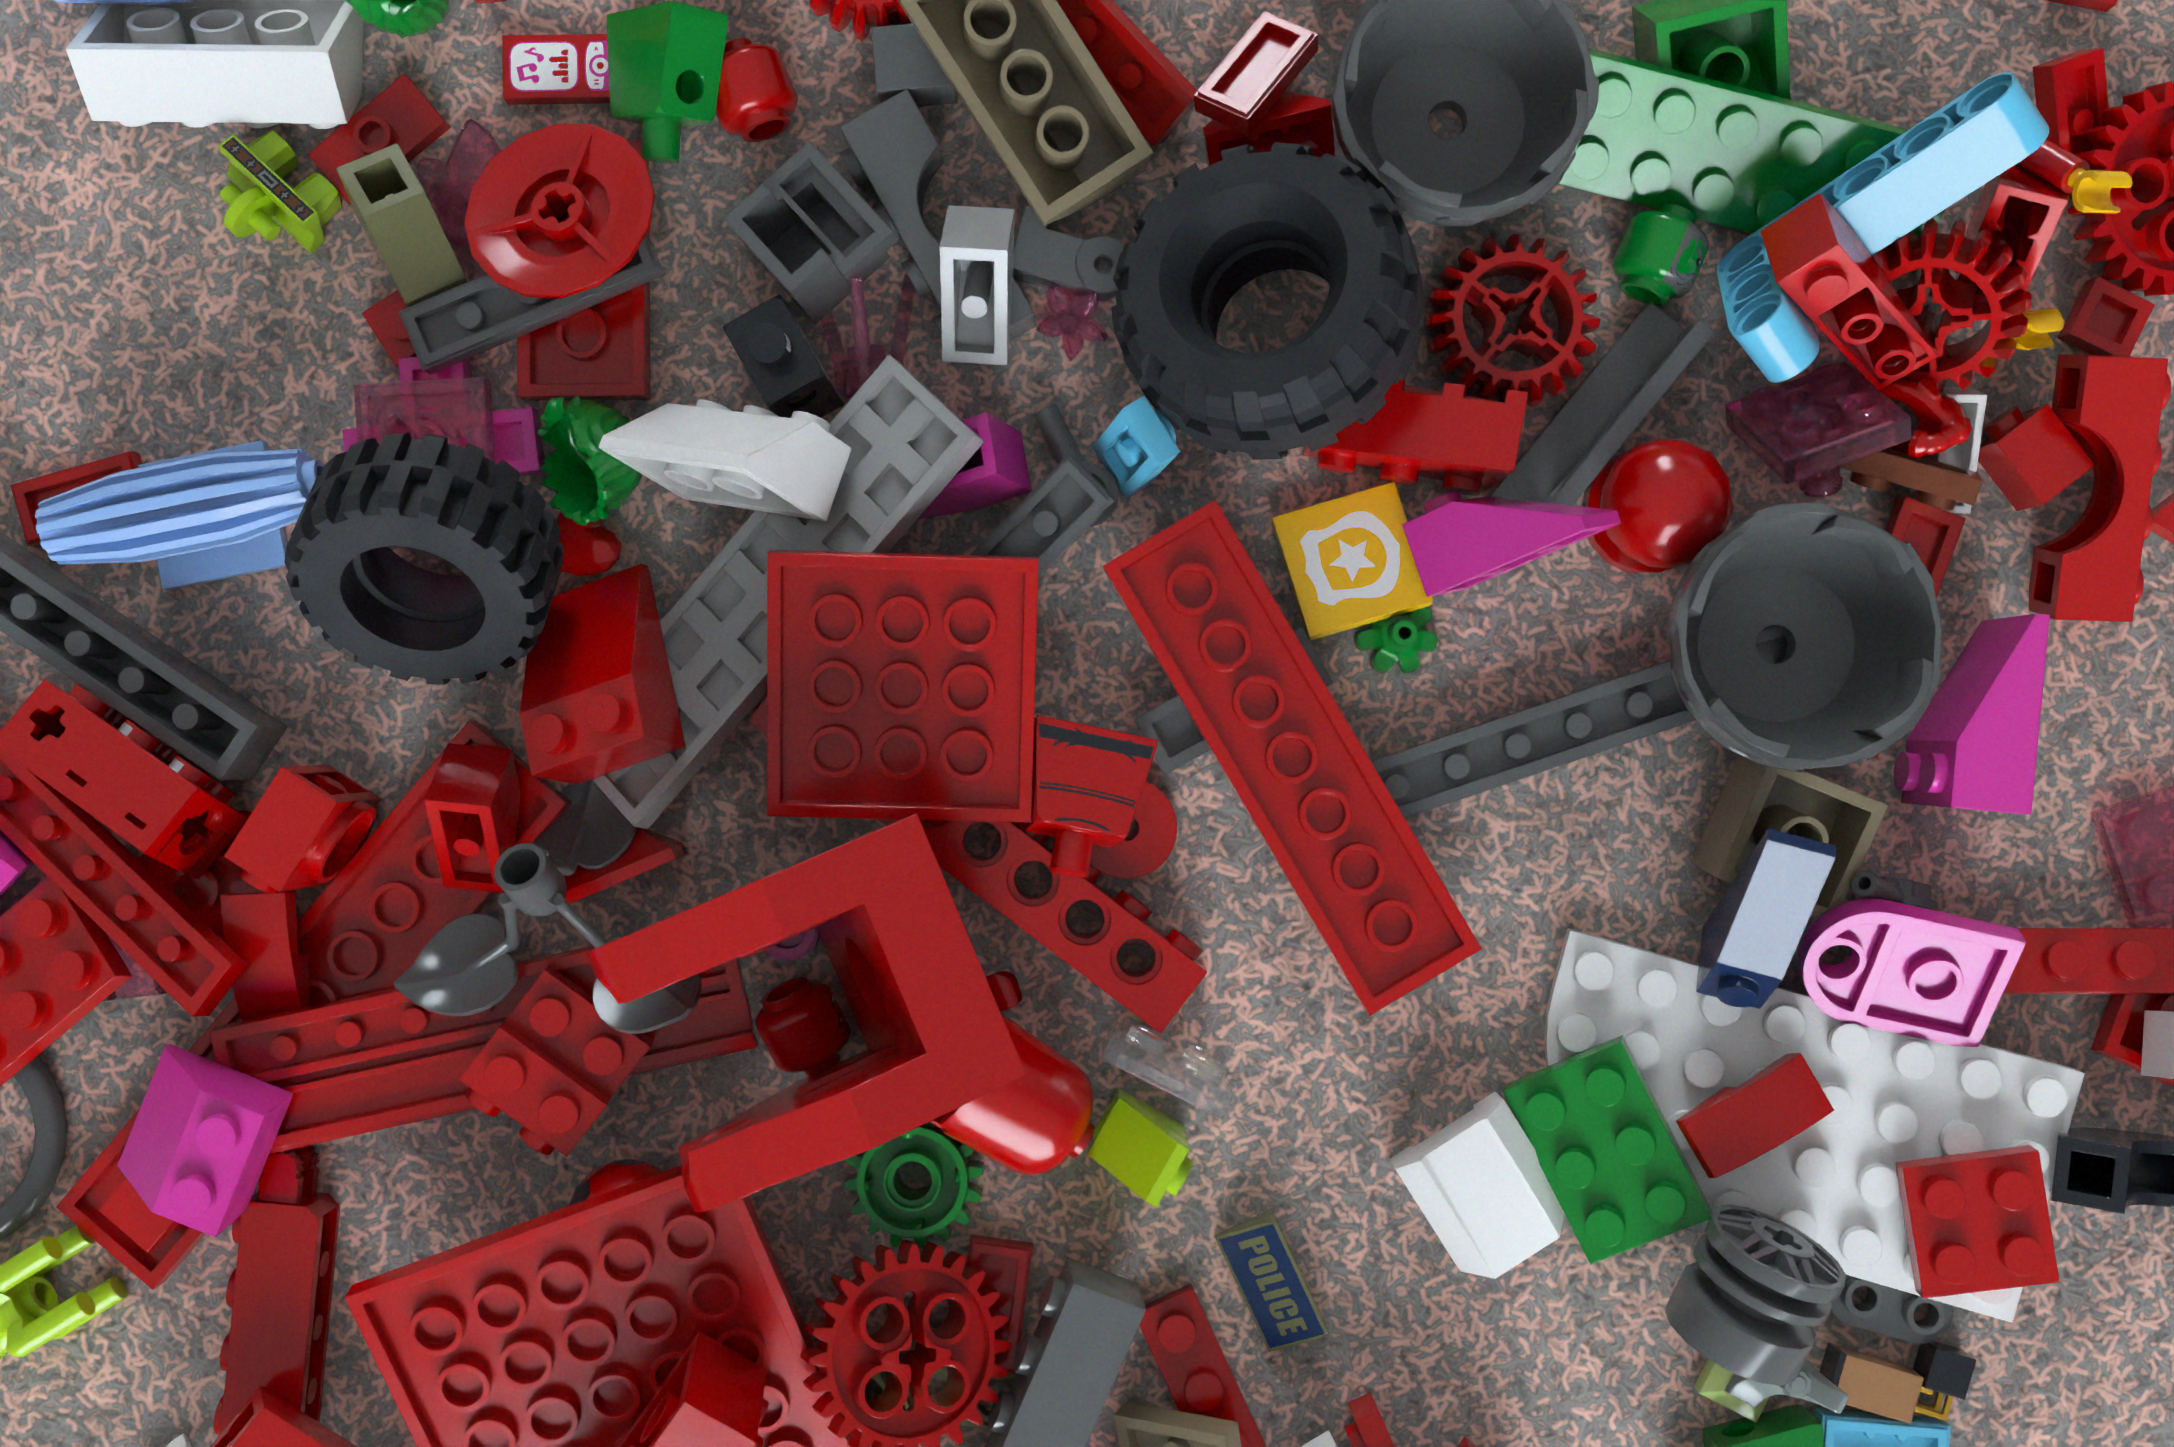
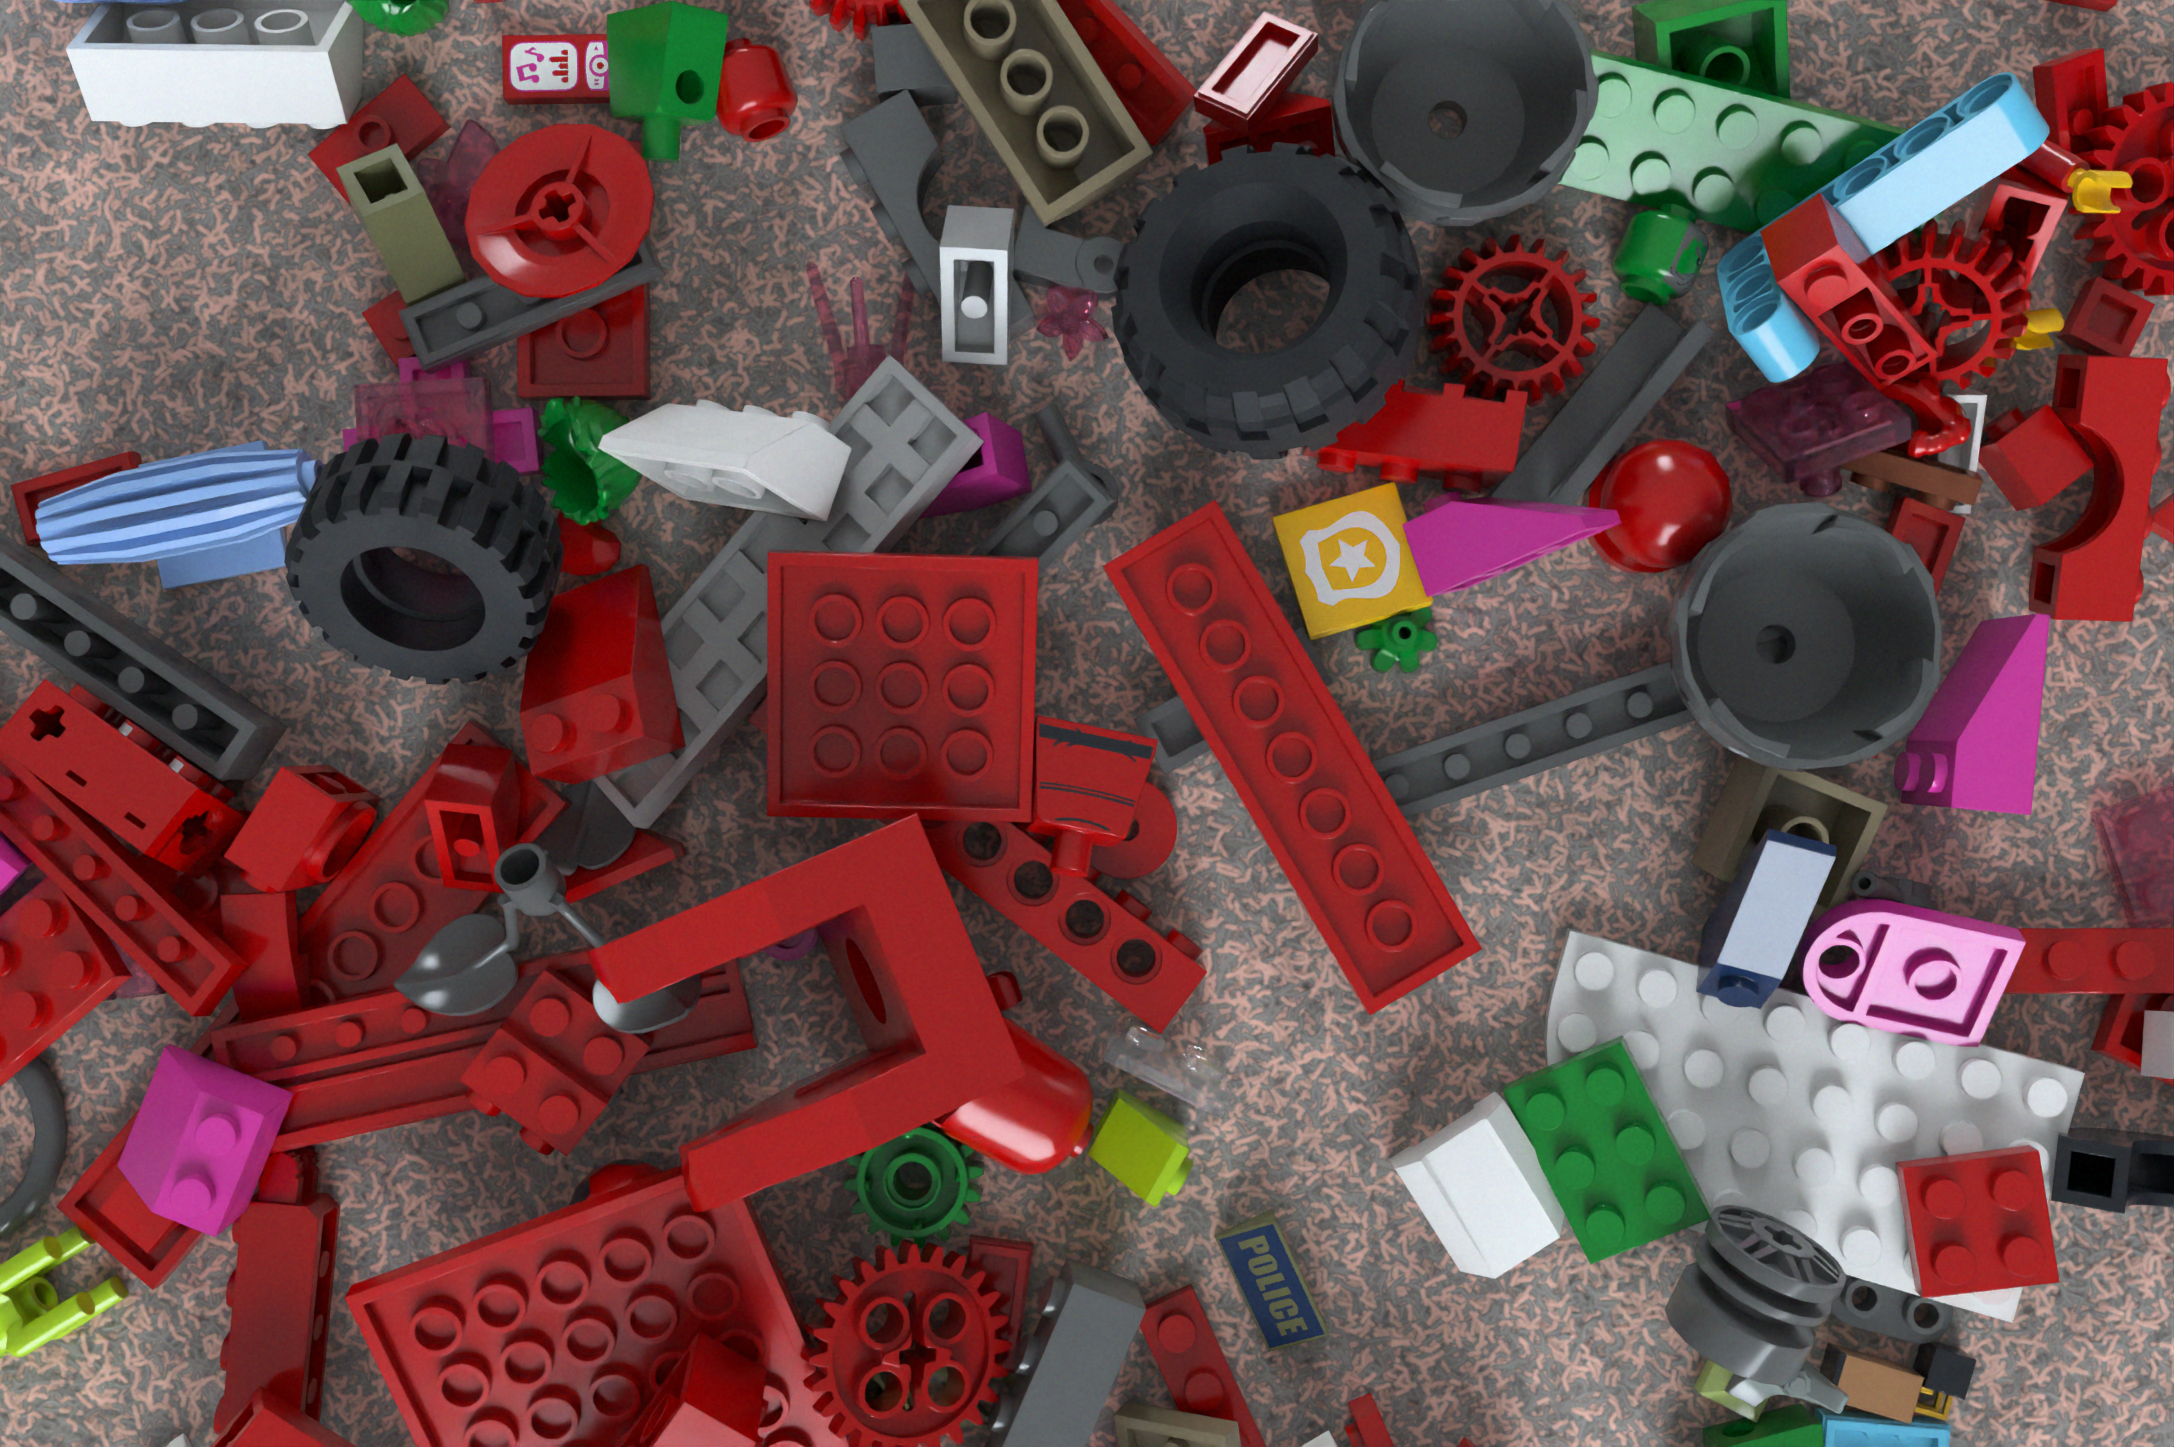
lime hips [218,130,342,254] -> none
dark grey plate [723,141,898,325] -> none
black torso [723,294,845,418] -> none
red head [755,977,851,1076] -> none
medium azure plate [1092,396,1181,499] -> none
red slope [1676,1053,1834,1178] -> none

